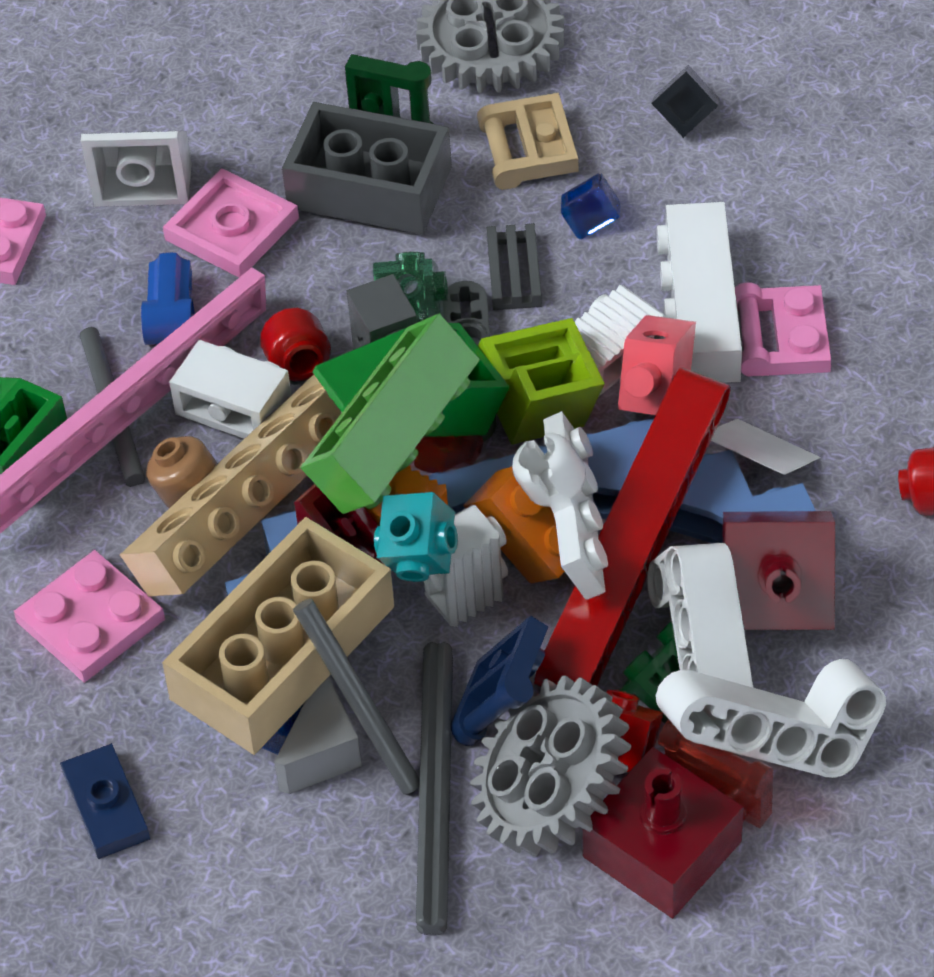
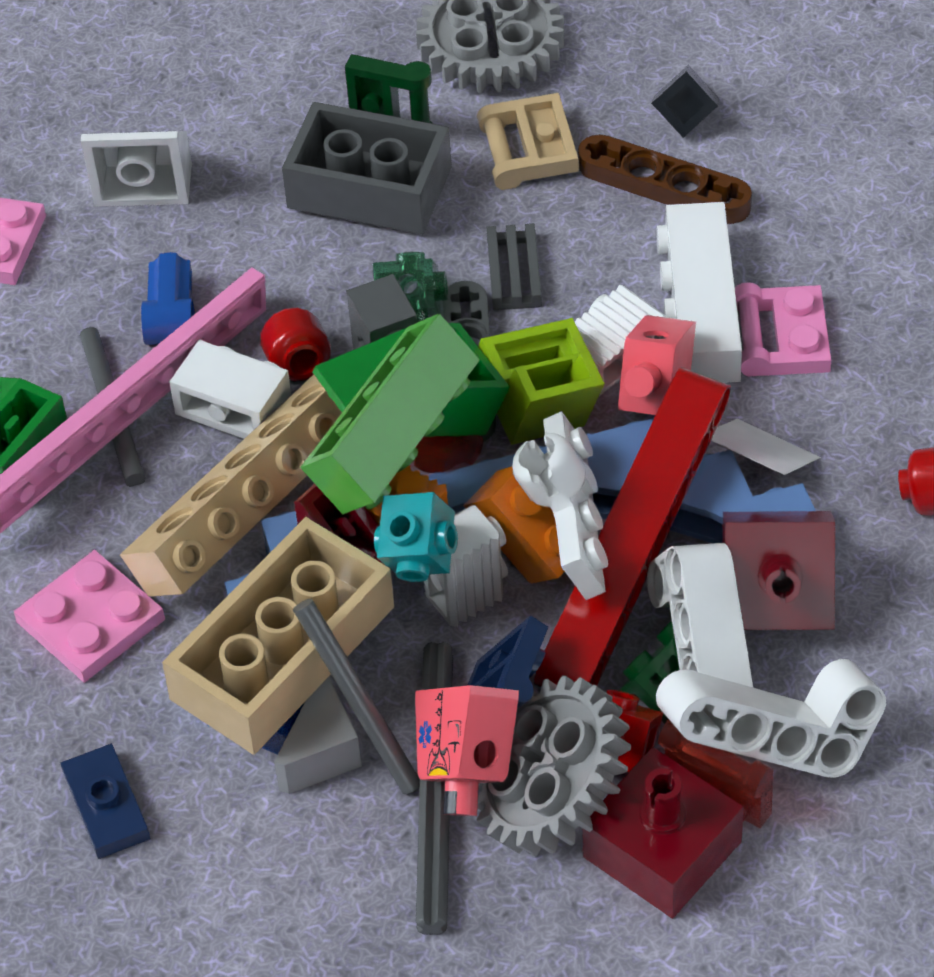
medium nougat head [146,436,218,508] -> none
bright pink plate [163,168,299,277] -> none
clear blue slope [561,173,620,239] -> none
none -> coral torso [415,685,519,816]
none -> reddish brown beam [578,134,752,224]

